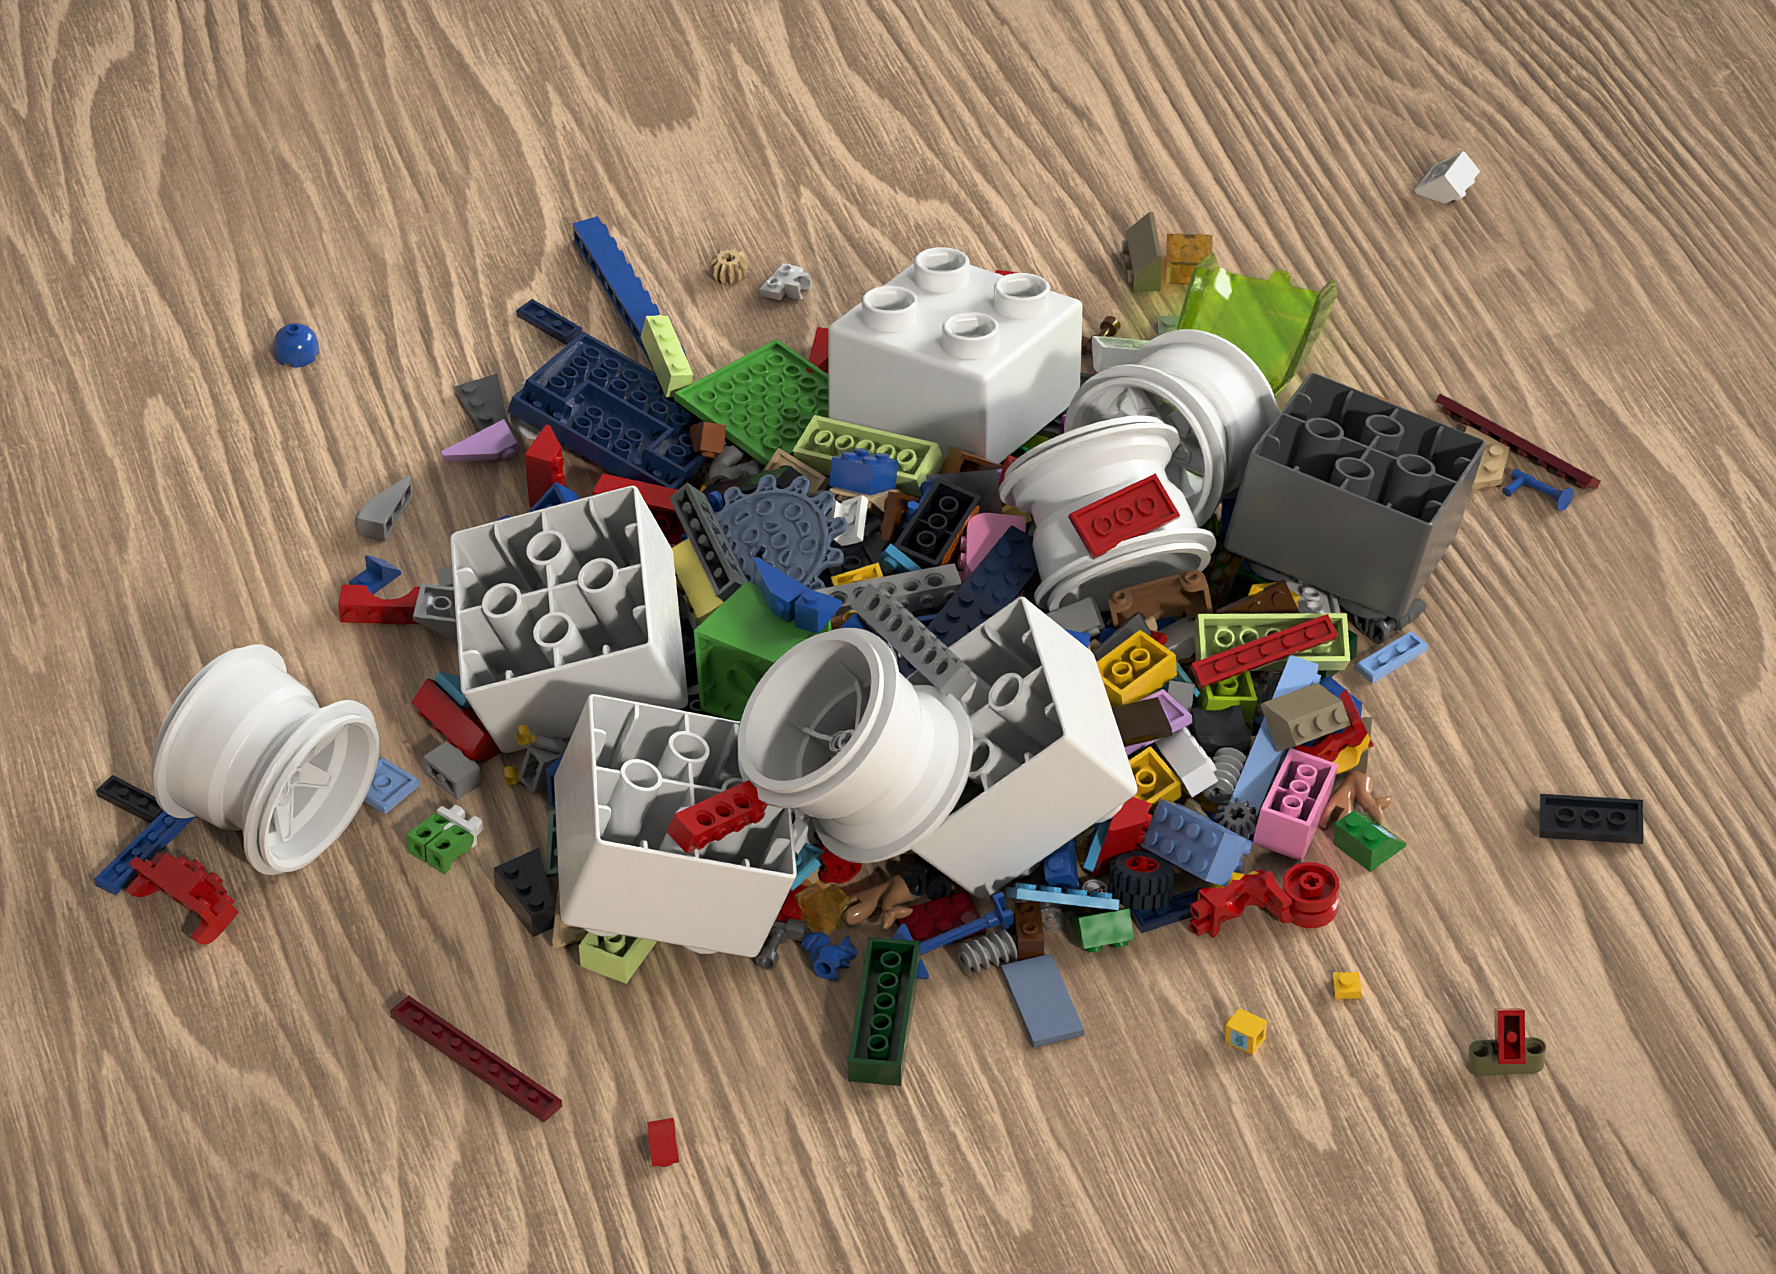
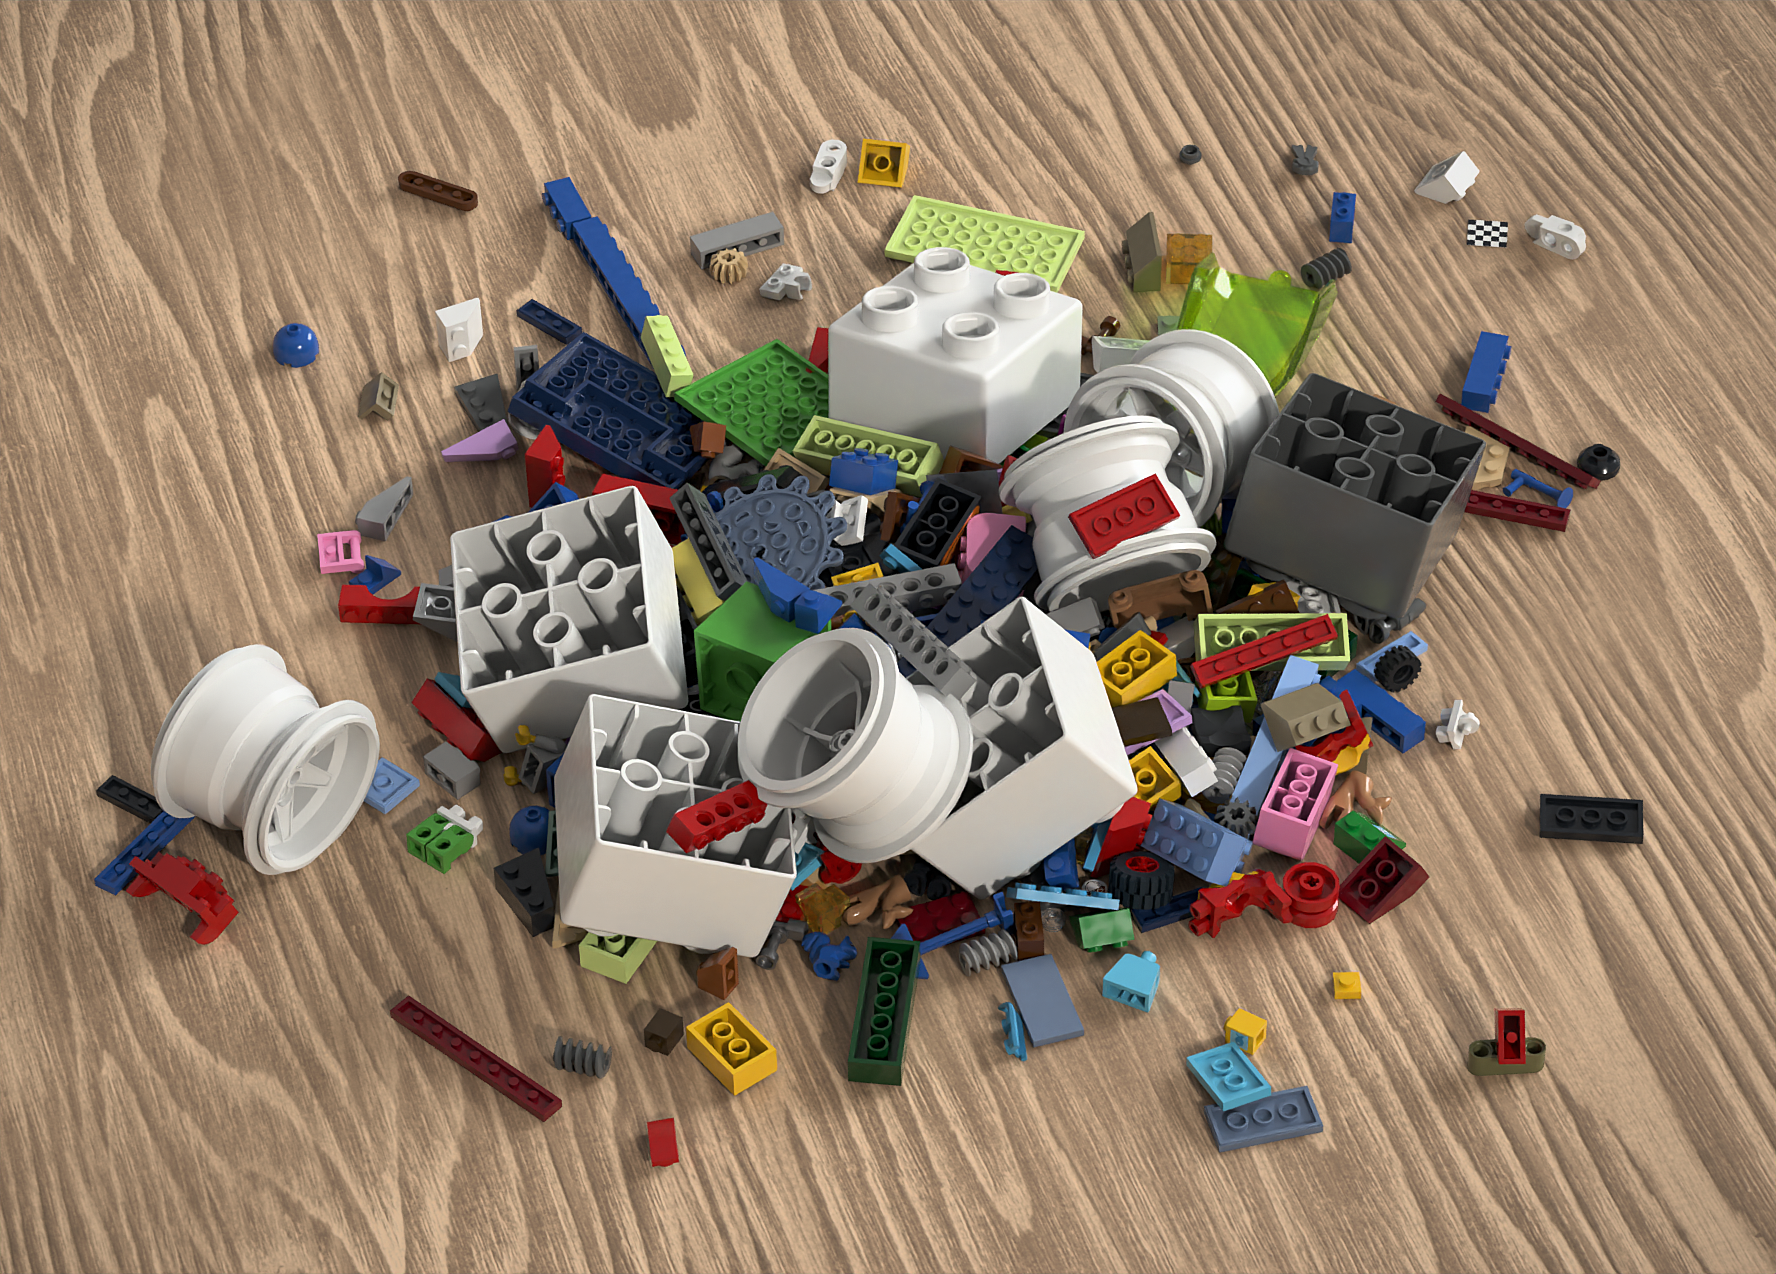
none -> bright pink plate [317,530,364,574]
none -> dark tan panel [358,372,399,421]
none -> reddish brown plate [398,171,478,211]
none -> white slope [435,298,483,362]
none -> blue cylinder [509,805,550,855]
none -> light grey slope [514,345,539,392]
none -> blue brick [542,177,592,240]
none -> dark grey piece [553,1036,612,1079]
none -> dark brown brick [644,1008,684,1056]
none -> yellow brick [686,1002,777,1096]
none -> light grey brick [690,212,784,270]
none -> dark orange slope [696,947,739,1000]
none -> white piece [810,140,847,193]
none -> yellow slope [857,138,910,188]
none -> yellowish green plate [884,195,1085,293]
none -> dark azure piece [998,1002,1027,1061]
none -> medium azure torso [1102,951,1160,1013]
none -> dark grey plate [1179,144,1202,165]
none -> medium azure plate [1186,1042,1271,1111]
none -> sand blue tile [1204,1086,1323,1153]
none -> dark grey piece [1291,144,1319,175]
none -> dark grey piece [1301,247,1352,289]
none -> blue brick [1329,192,1356,243]
none -> blue brick [1336,669,1426,754]
none -> dark red slope [1338,836,1430,924]
none -> black tyre [1374,645,1422,693]
none -> white hips [1436,700,1480,750]
none -> blue brick [1461,331,1512,413]
none -> dark red plate [1464,490,1571,532]
none -> sticker [1467,219,1508,248]
none -> white piece [1525,214,1586,260]
none -> black piece [1577,444,1620,481]

